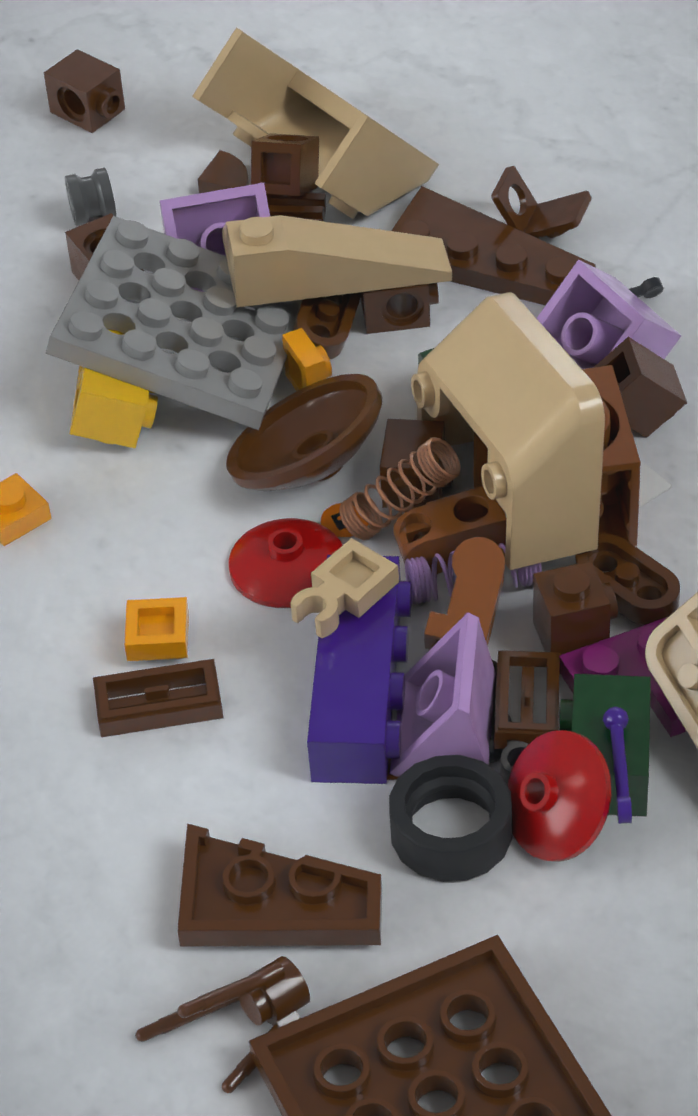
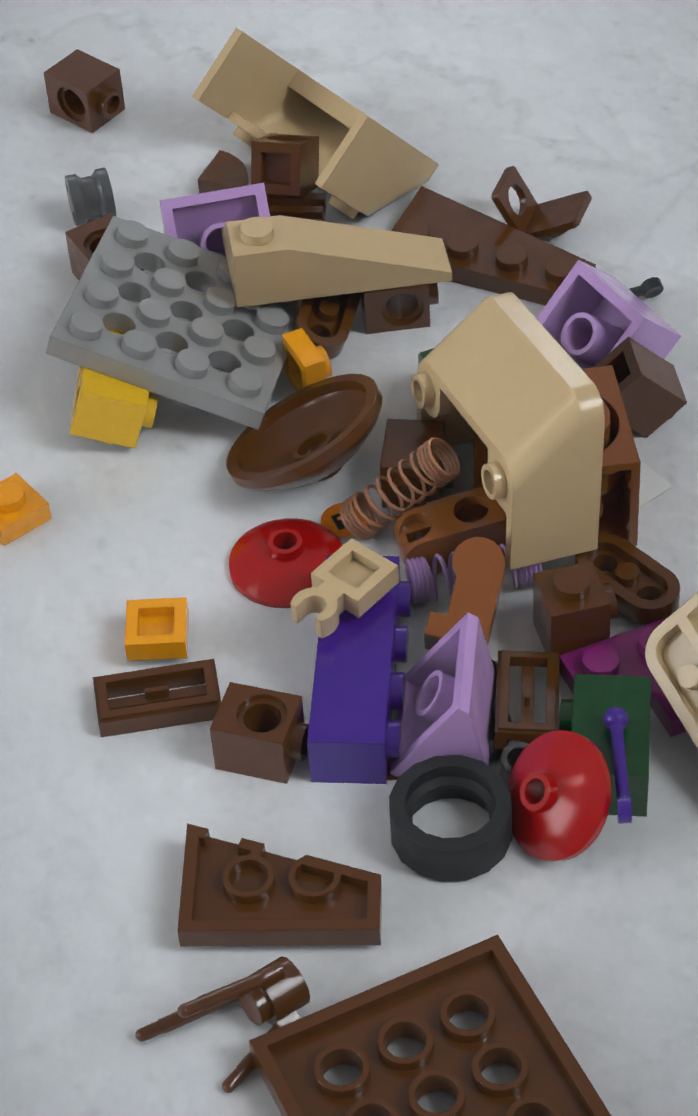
none -> reddish brown brick [210,682,309,784]

